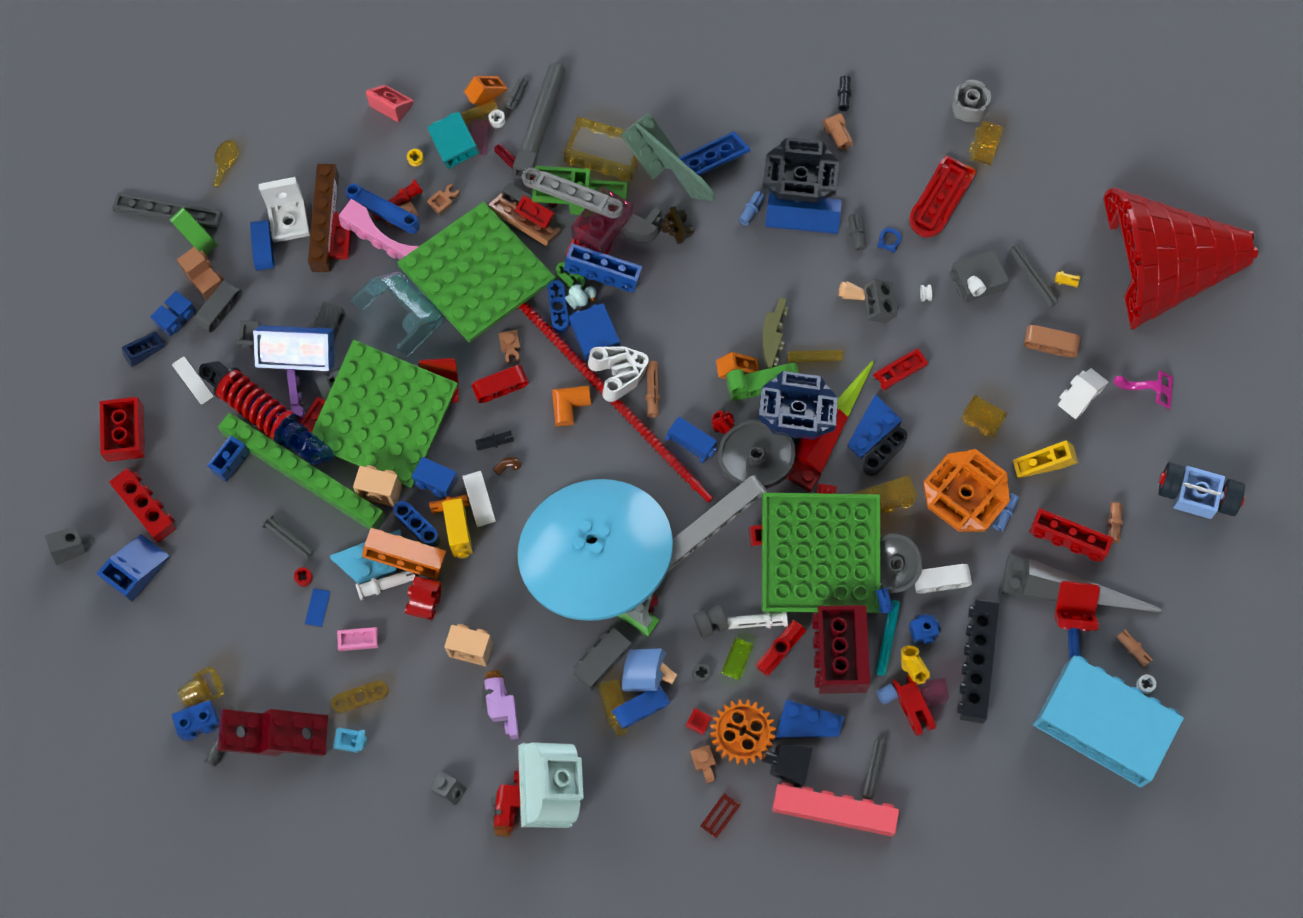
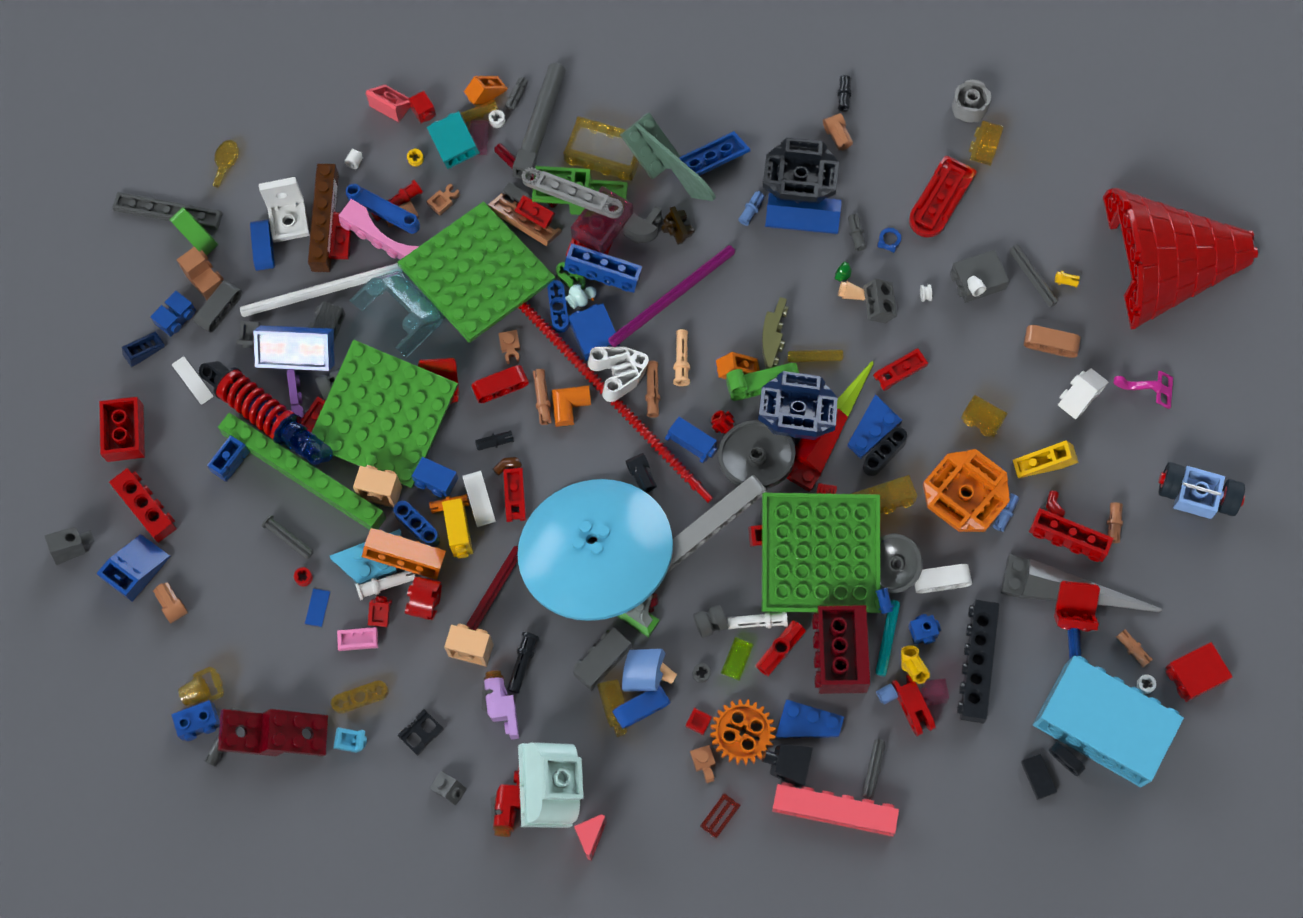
none -> nougat piece [153,582,188,623]
none -> white axle [240,263,402,317]
none -> white hose [344,149,363,169]
none -> red bracket [368,596,392,627]
none -> black piece [397,709,444,756]
none -> red brick [408,90,436,123]
none -> dark red axle [466,546,518,631]
none -> red plate [503,468,526,522]
none -> black pin [507,632,539,694]
none -> nougat pin [533,369,552,425]
none -> coral slope [574,814,607,861]
none -> magenta axle [609,245,735,347]
none -> black piece [625,453,657,493]
none -> light nougat pin [673,329,690,386]
none -> green piece [834,261,852,282]
none -> black tile [1021,754,1057,800]
none -> red arm [1046,490,1065,517]
none -> black beam [1049,742,1085,776]
none -> red brick [1165,642,1233,702]

